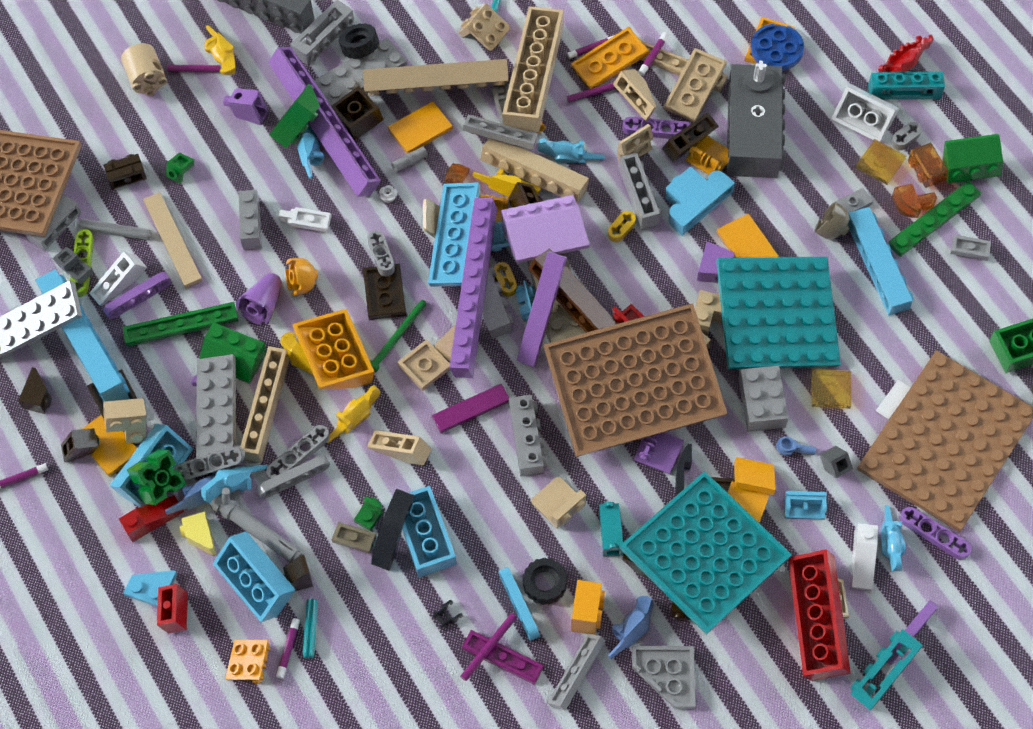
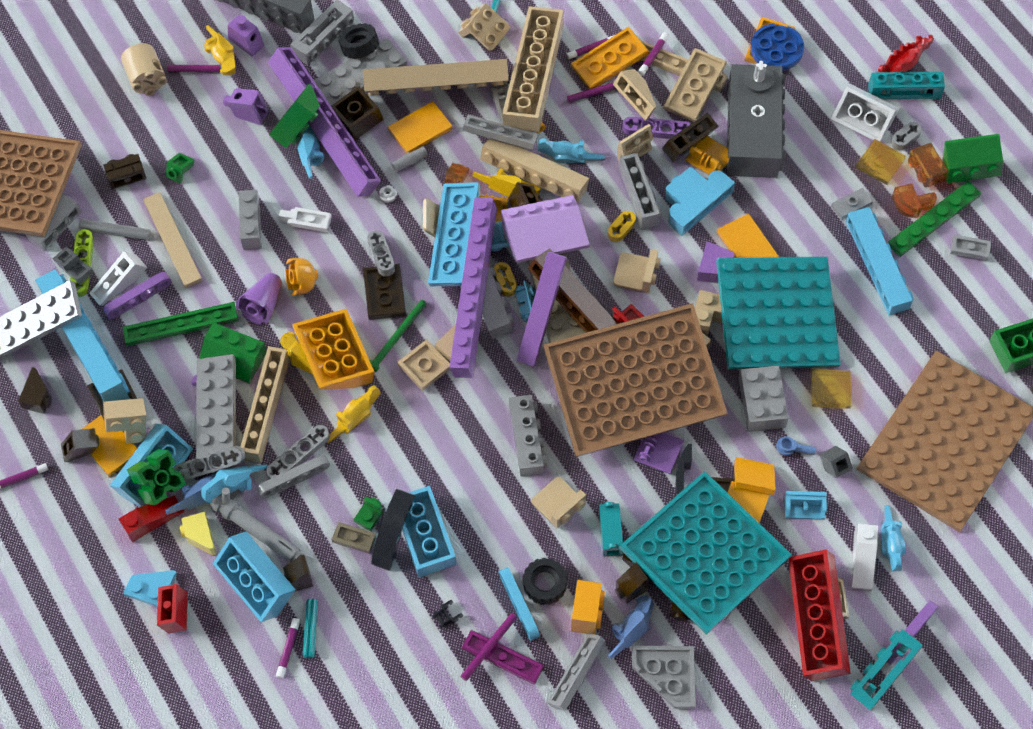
light orange hinge [226,640,270,684] -> none
tan slope [367,430,431,466] -> none
magenta tile [432,384,509,434] -> none
dark tan cylinder [814,202,850,239] -> none
white sticker [876,380,911,419] -> none
medium lavender beam [900,507,971,560] -> none
none -> medium lavender torso [227,15,264,57]
none -> tan bracket [613,249,661,293]
none -> dark brown slope [614,562,648,604]

